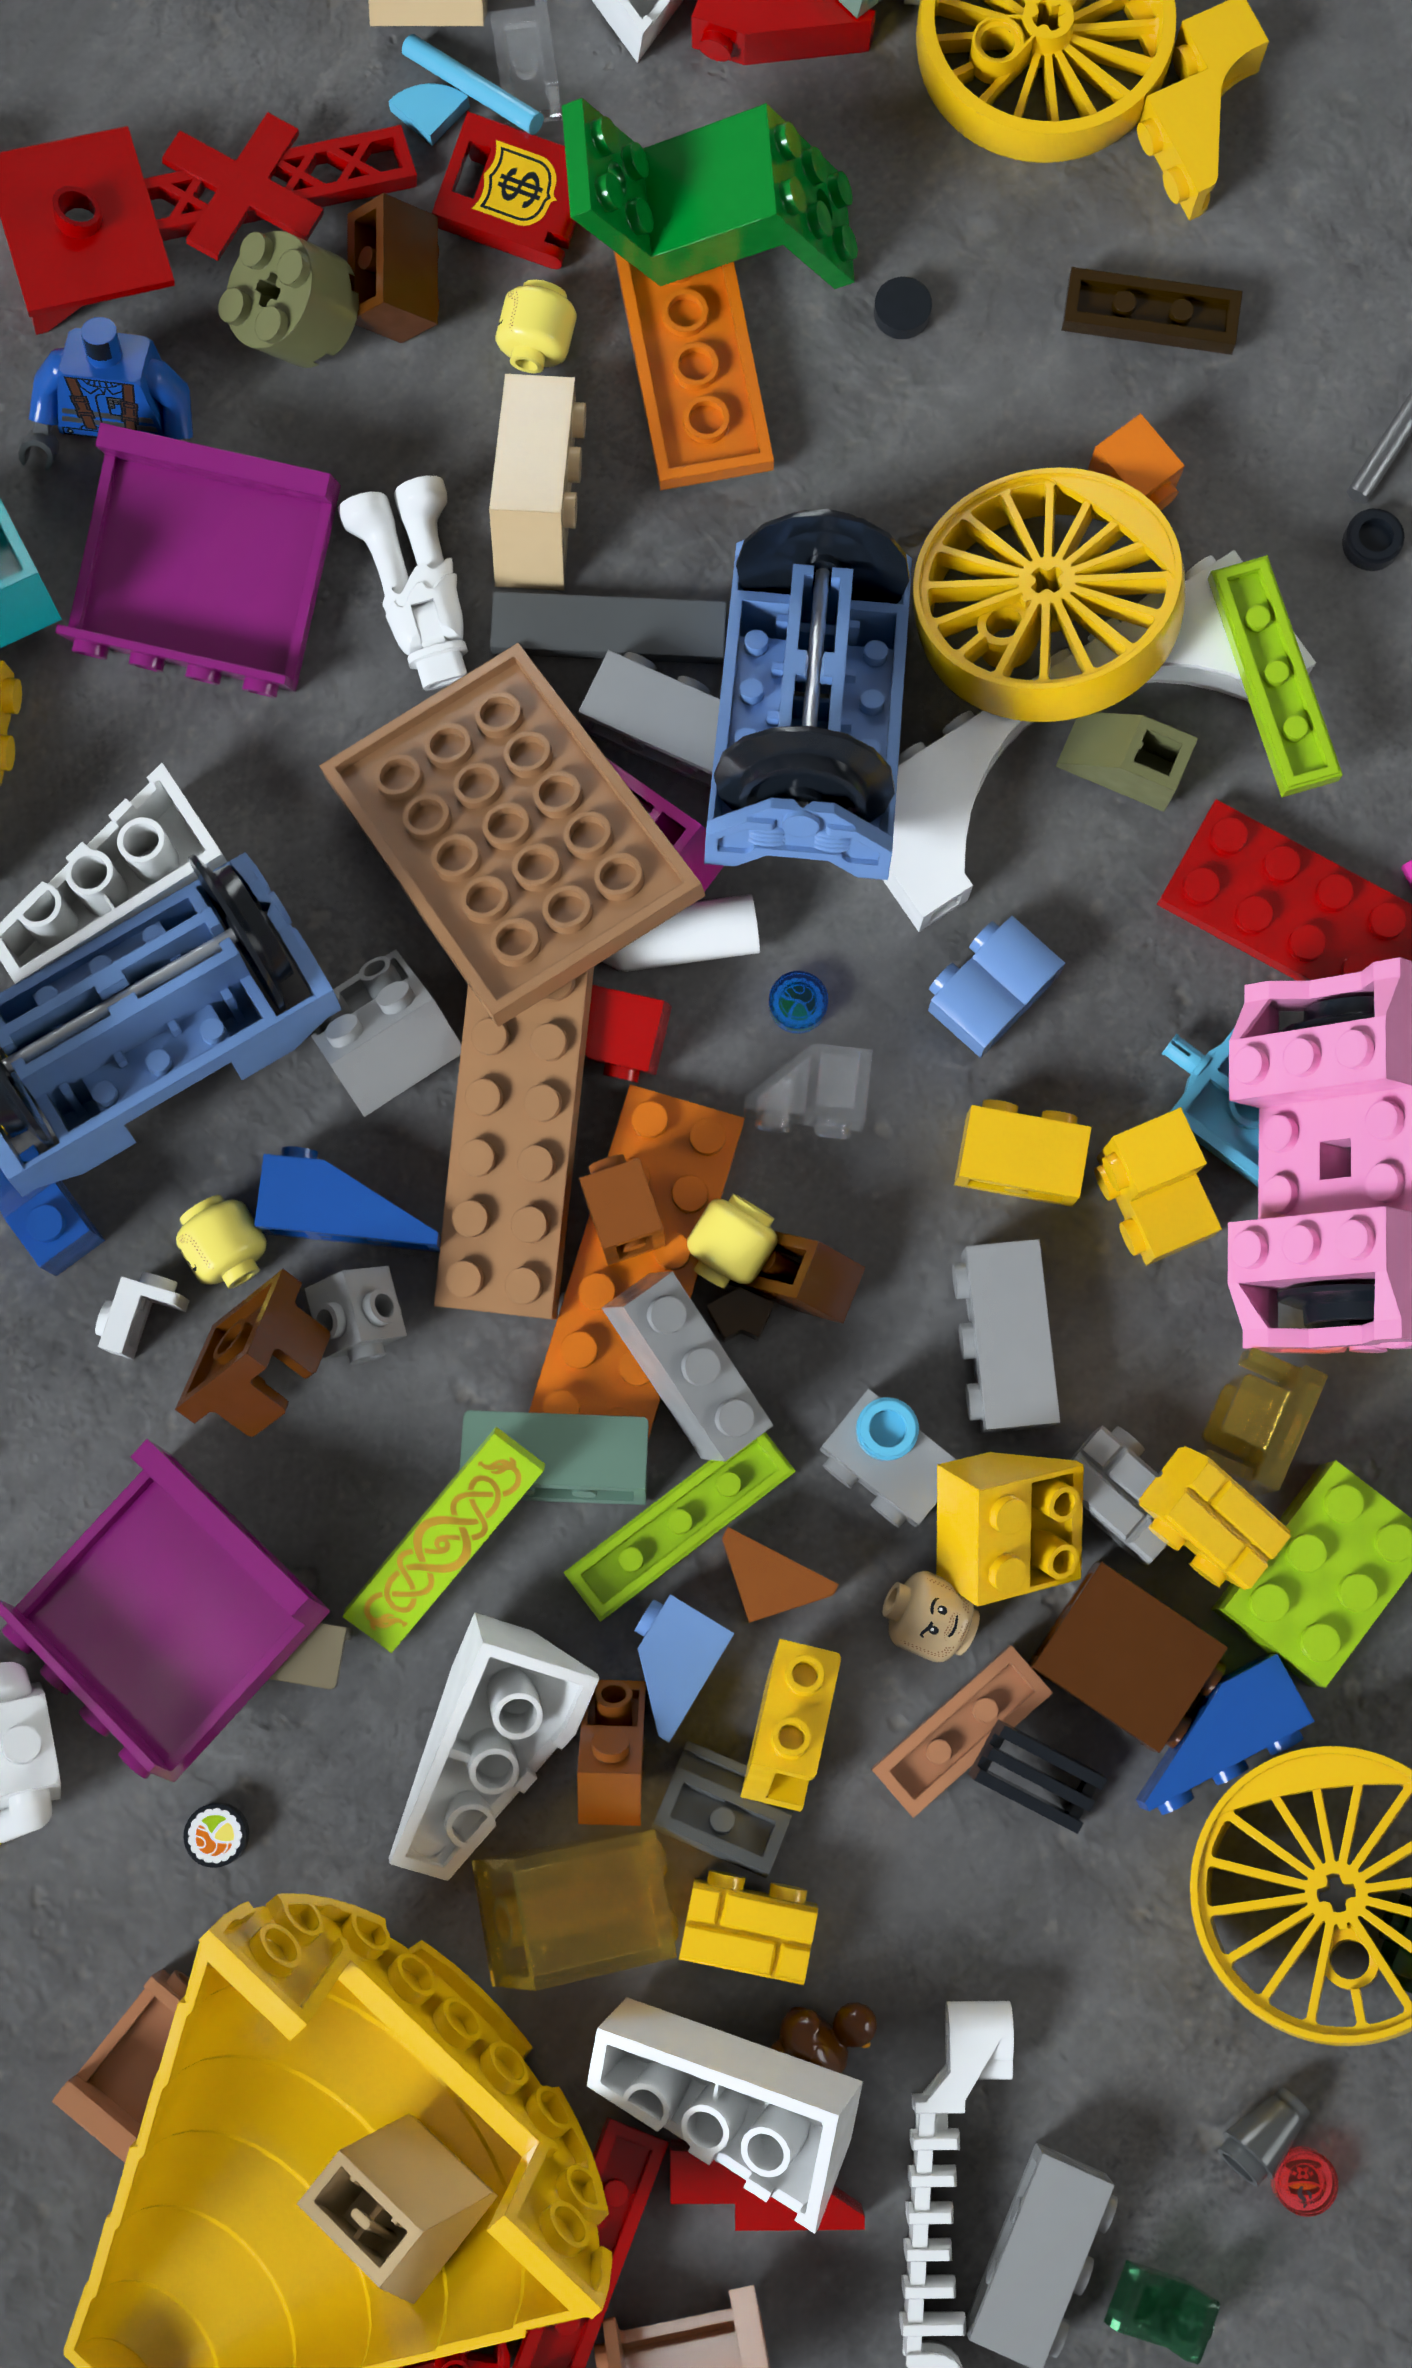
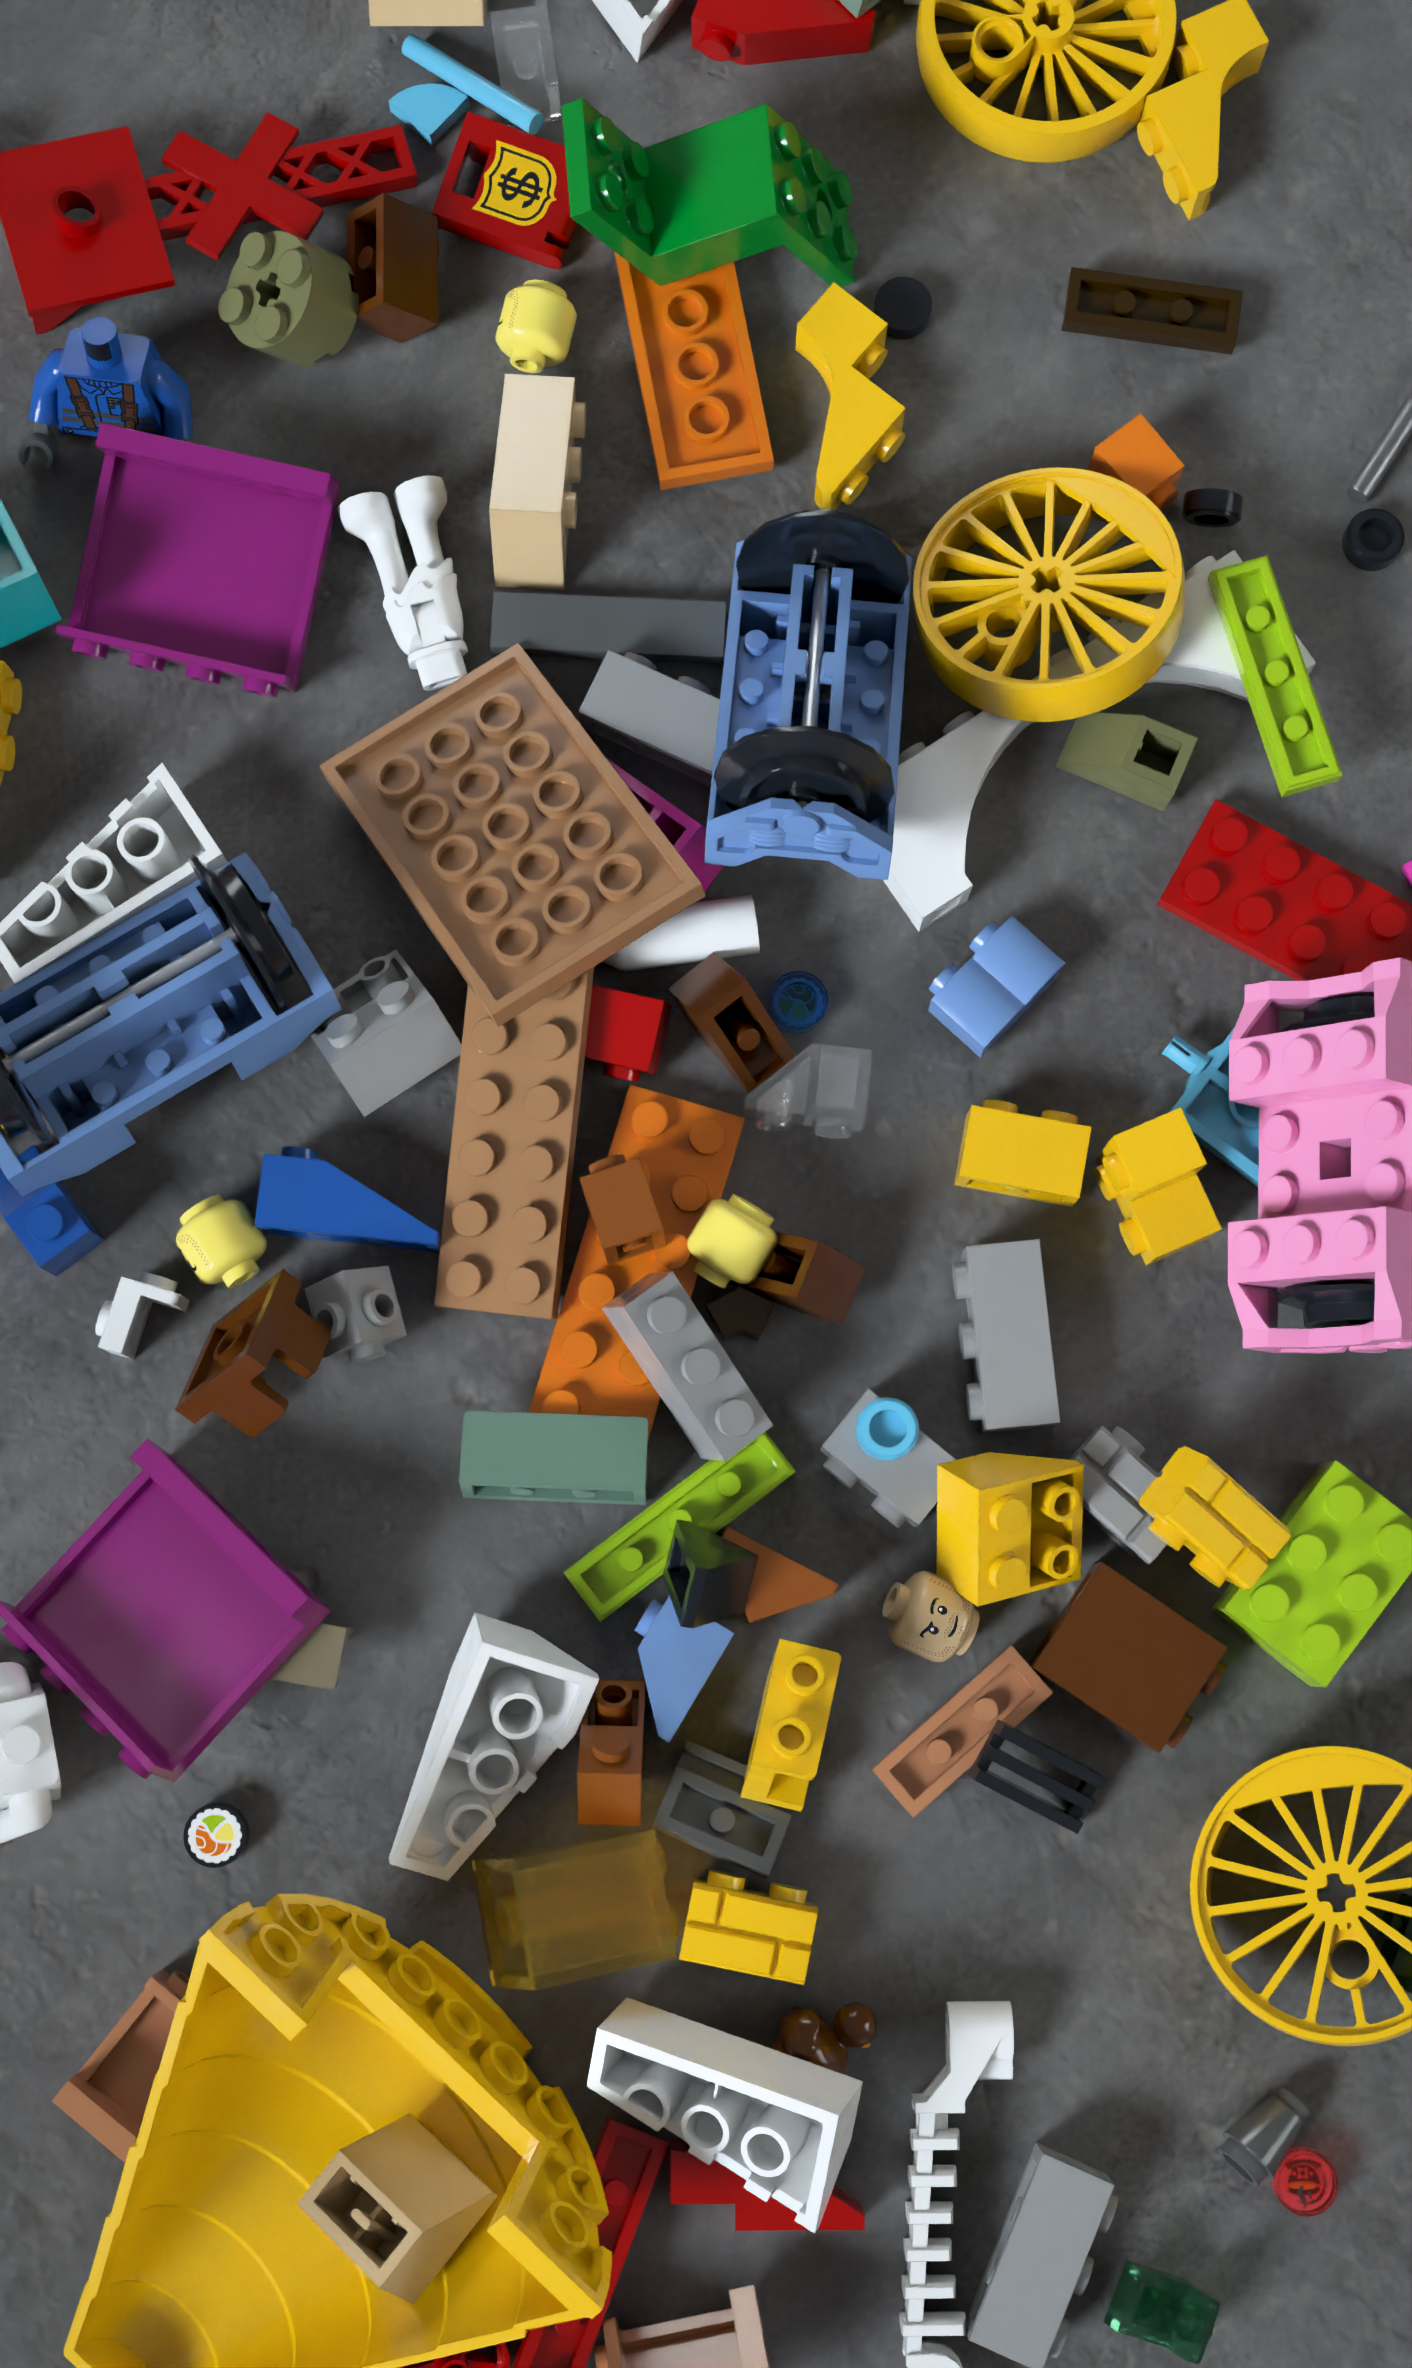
lime tile [342,1427,545,1653] -> none
blue slope [1135,1653,1315,1815] -> none
clear yellow panel [1199,1347,1328,1497] -> none
none -> black slope [663,1519,759,1628]
none -> reddish brown slope [667,952,799,1099]
none -> yellow arch [795,282,906,510]
none -> black tile [1182,488,1243,527]

